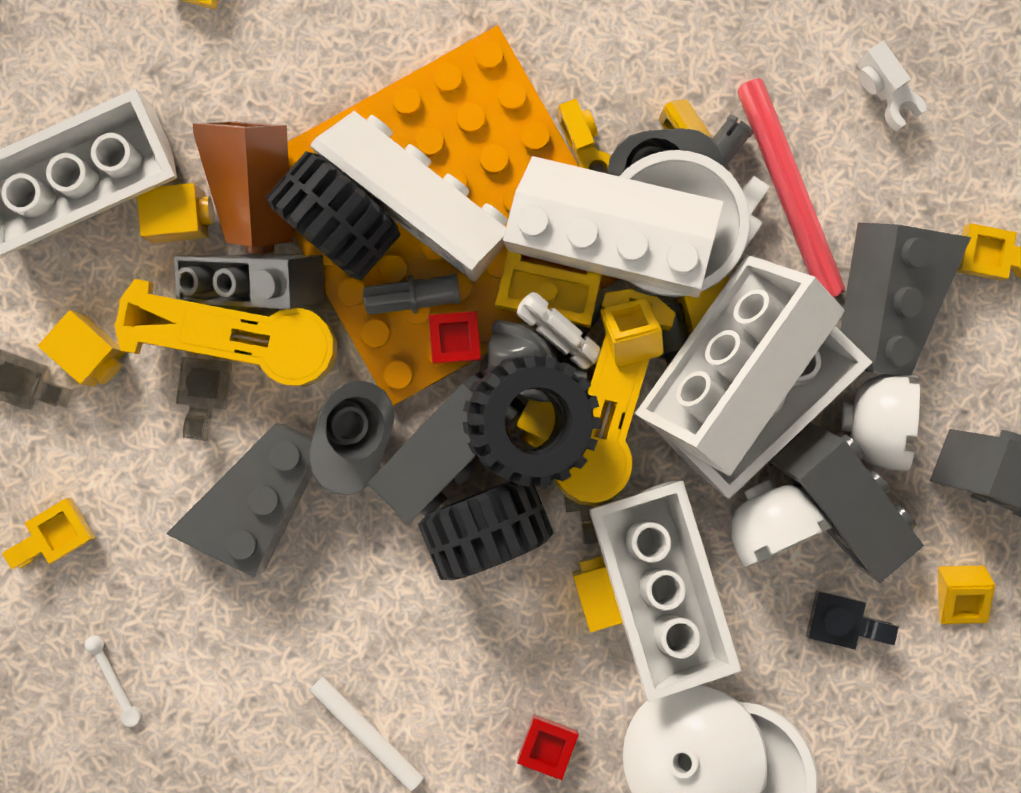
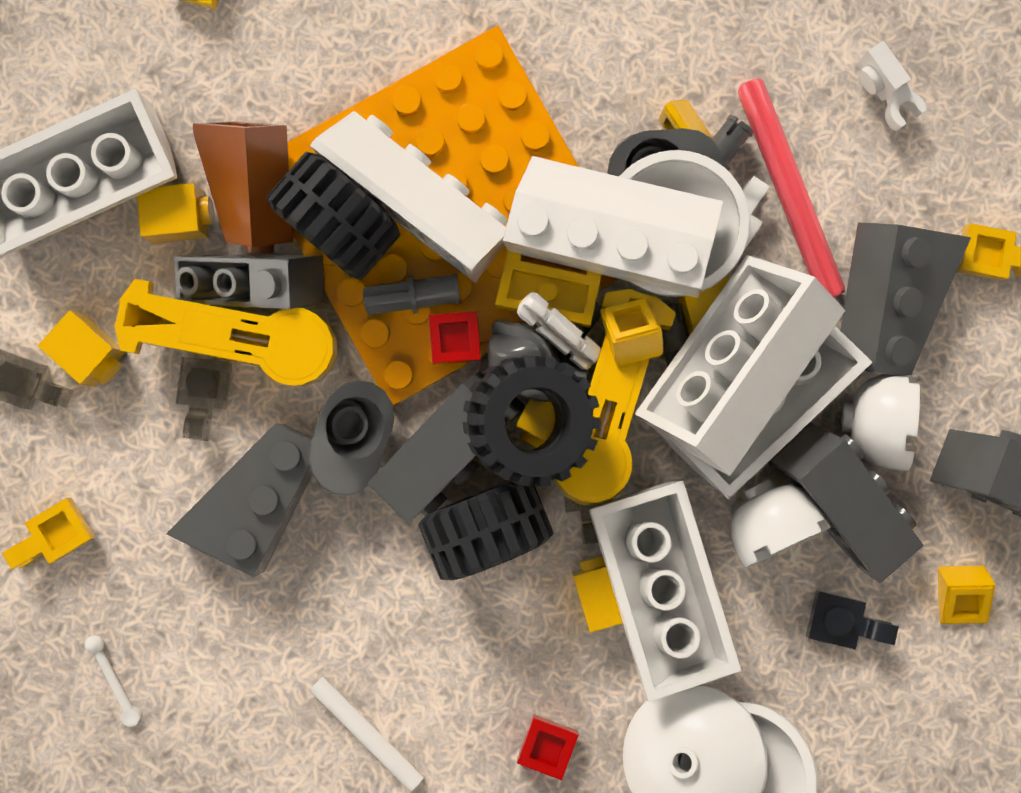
yellow plate [557,98,611,173] -> none

